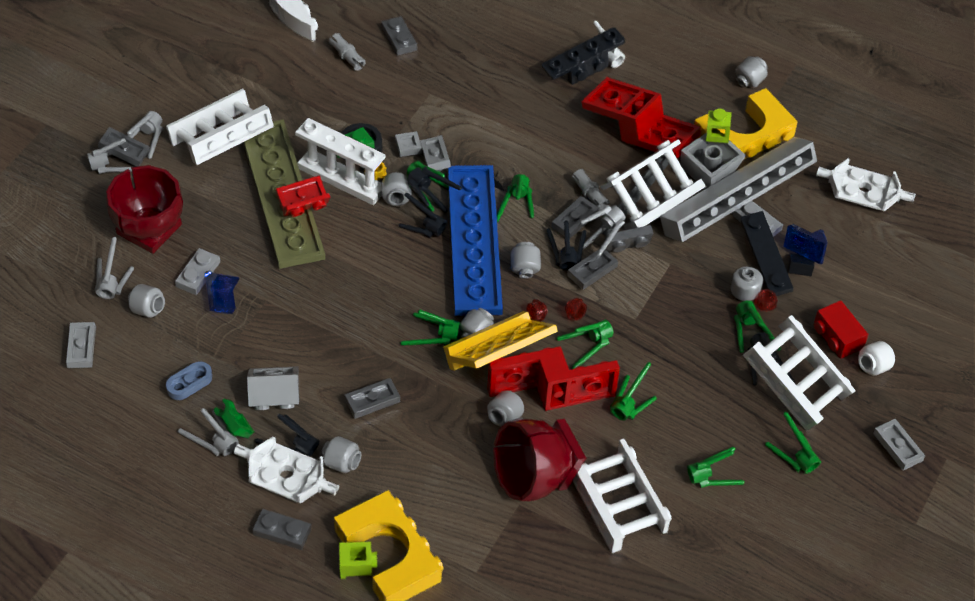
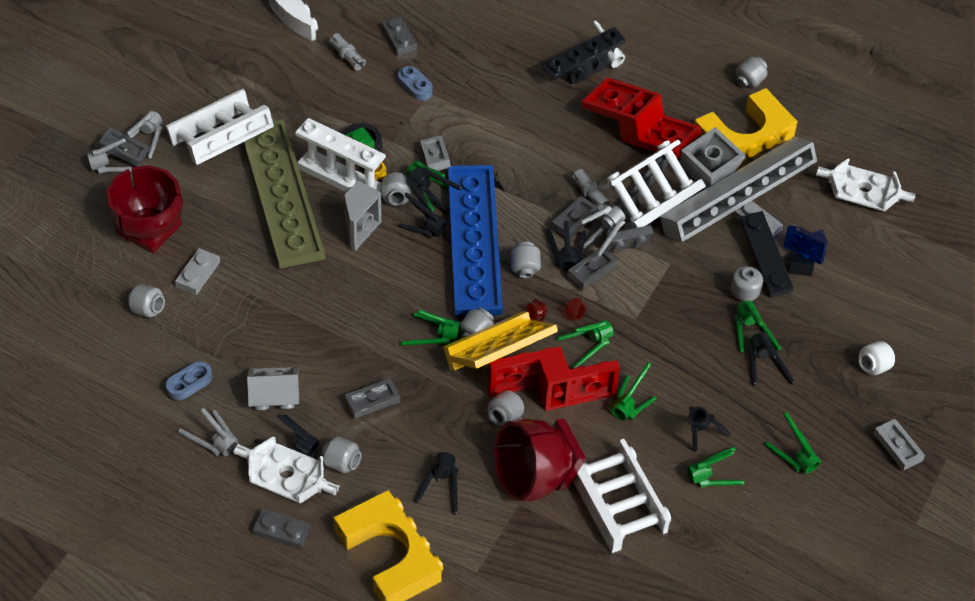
light grey plate [66,322,96,368] -> none
light grey plant [94,237,134,299] -> none
clear blue slope [205,271,239,314] -> none
green plate [214,398,254,439] -> none
red bracket [275,175,331,217] -> none
lime brick [339,542,377,579] -> none
light grey plate [395,131,422,157] -> none
green plant [497,174,534,222] -> none
lime brick [706,109,731,143] -> none
white fence [743,315,856,431] -> none
clear red plate [754,289,778,311] -> none
red brick [813,300,869,359] -> none
none -> light grey slope [344,180,381,252]
none -> sand blue plate [398,66,433,101]
none -> black plant [415,452,458,515]
none -> black plant [688,406,731,452]

